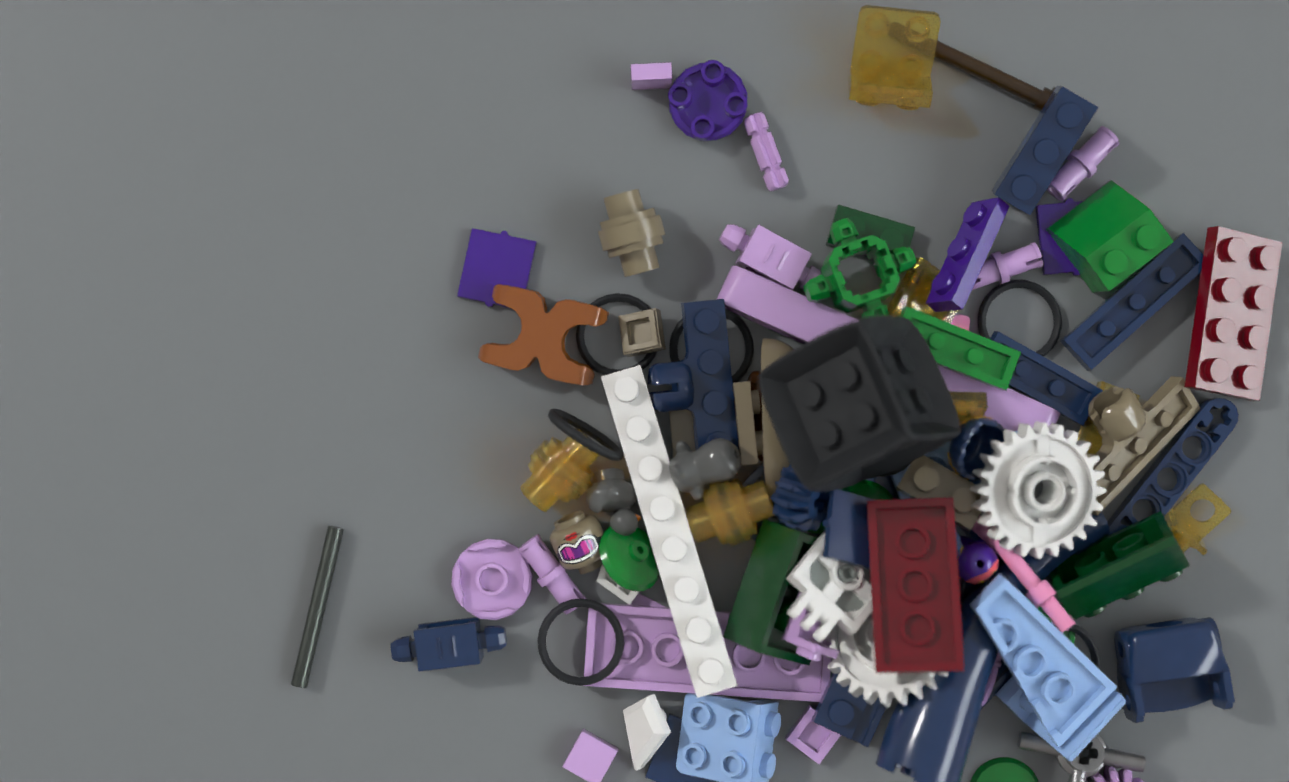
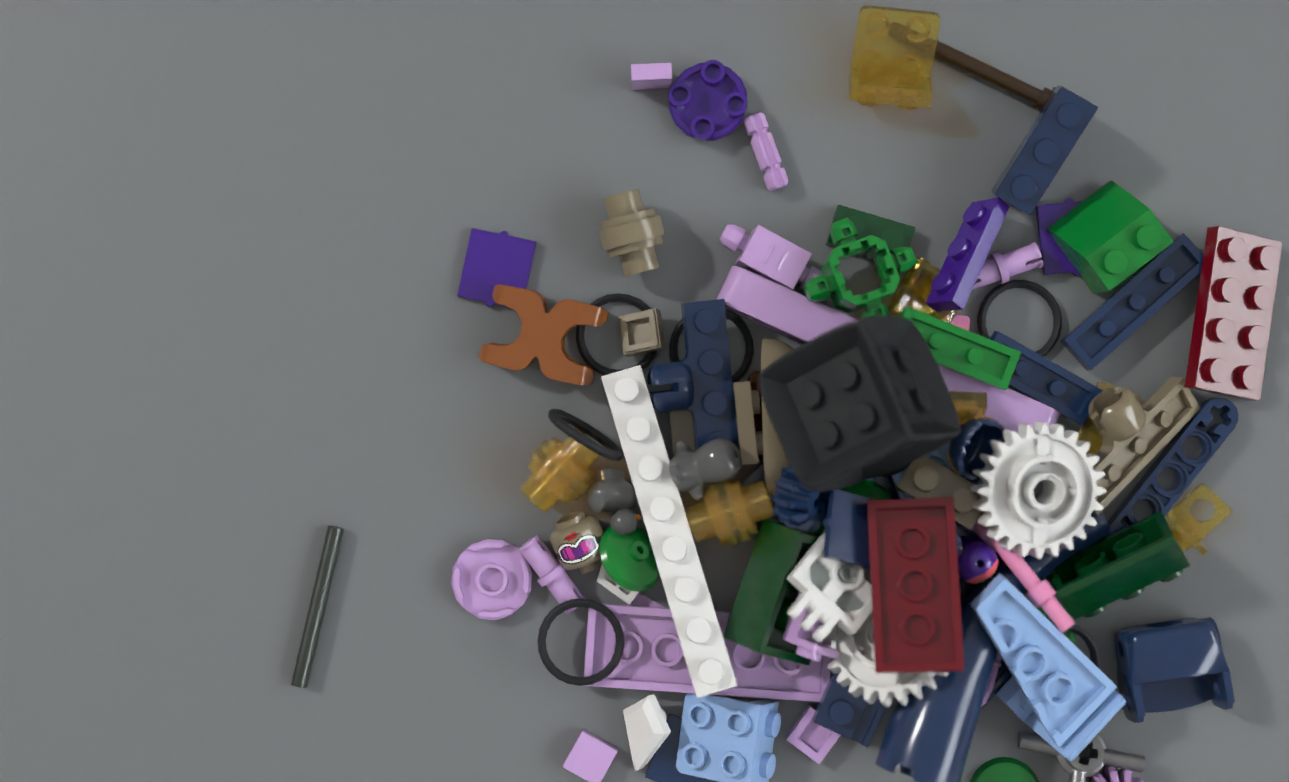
dark blue piece [391,617,507,672] -> none
lavender pin [1047,126,1120,201] -> none

